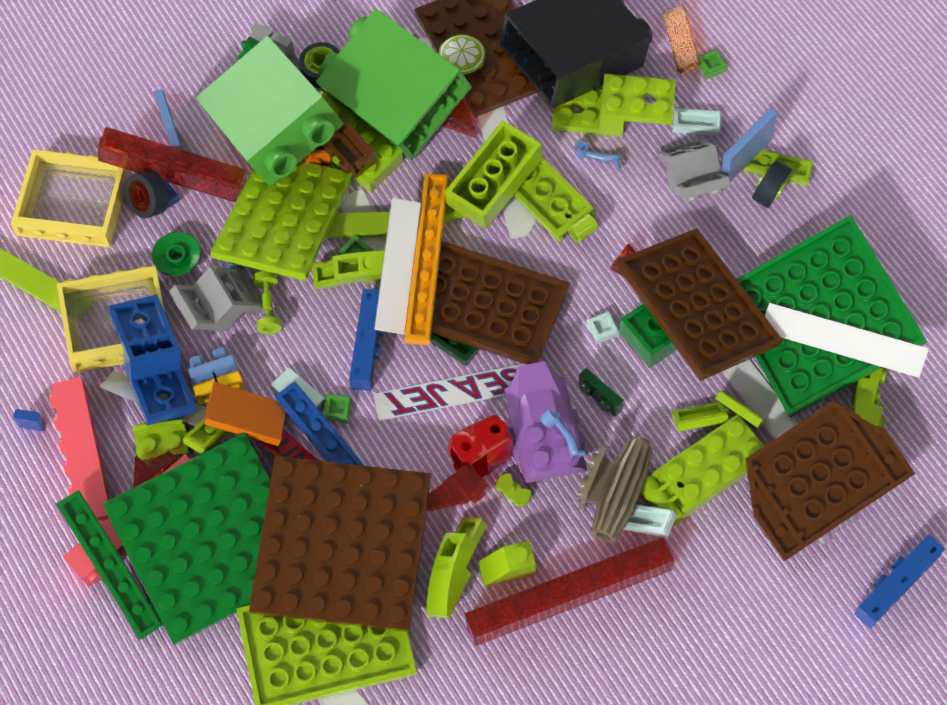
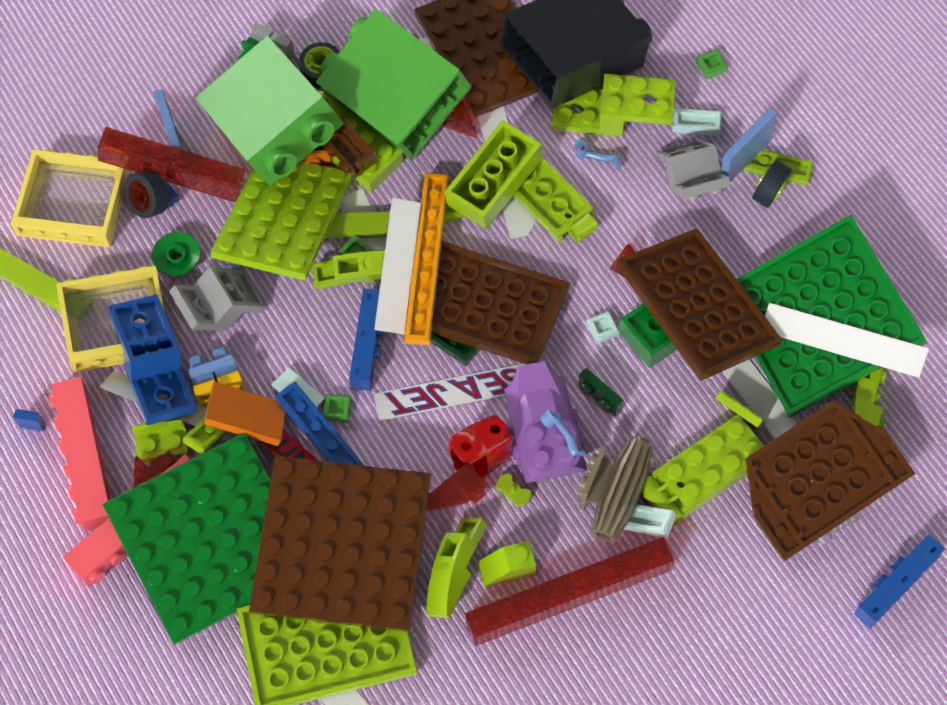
green tile [56,490,163,640] -> none
lime wheel [253,271,282,334] -> none
dish [439,35,485,74] -> none
clear orange tile [662,4,701,74] -> none
lime tile [672,402,728,432] -> none

